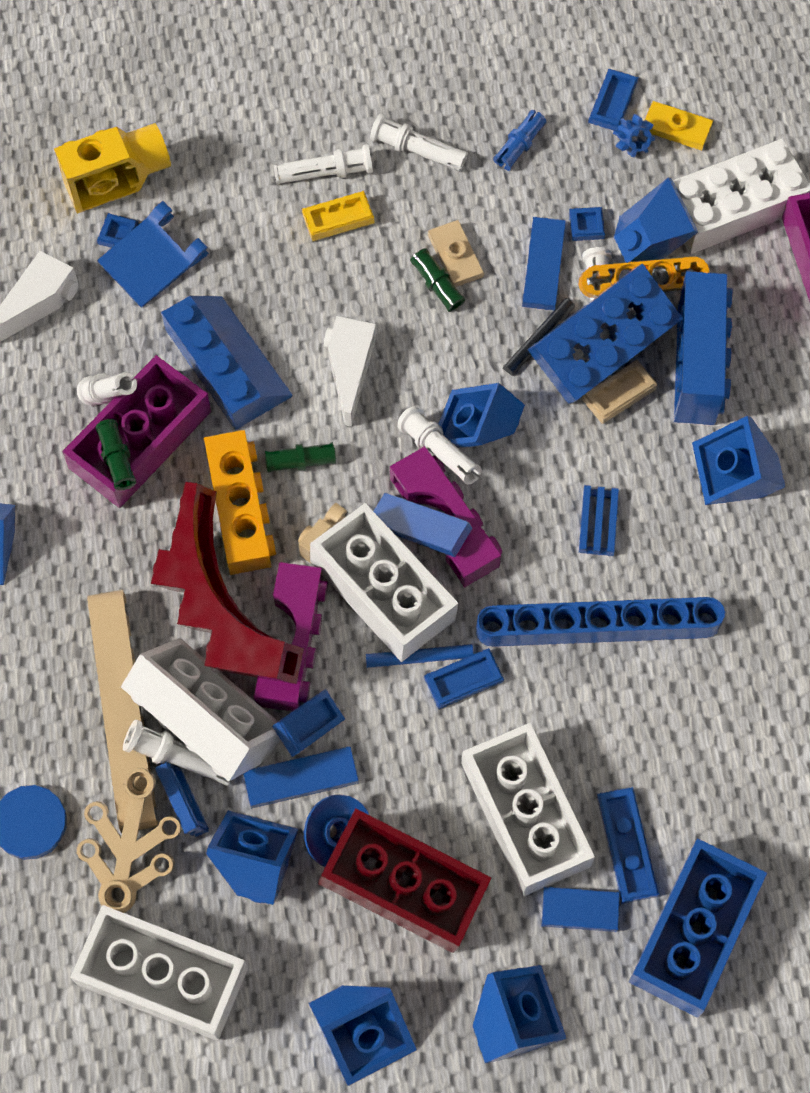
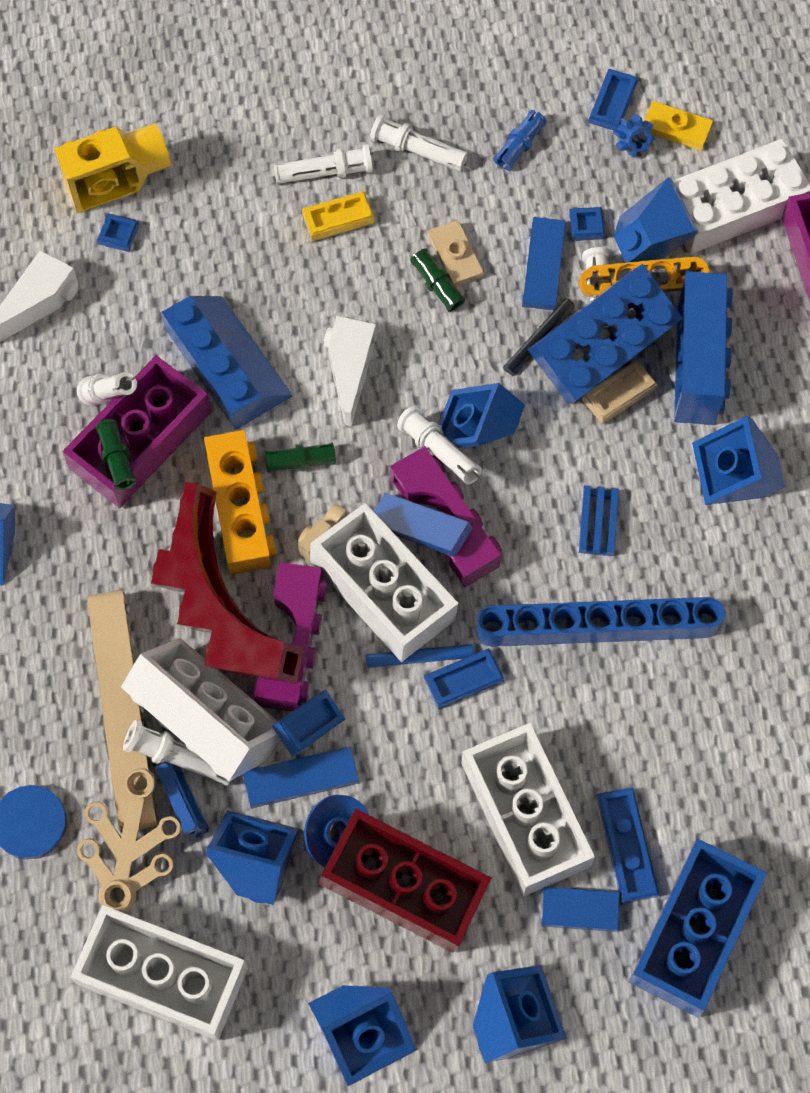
blue flag [97,201,209,308] -> none

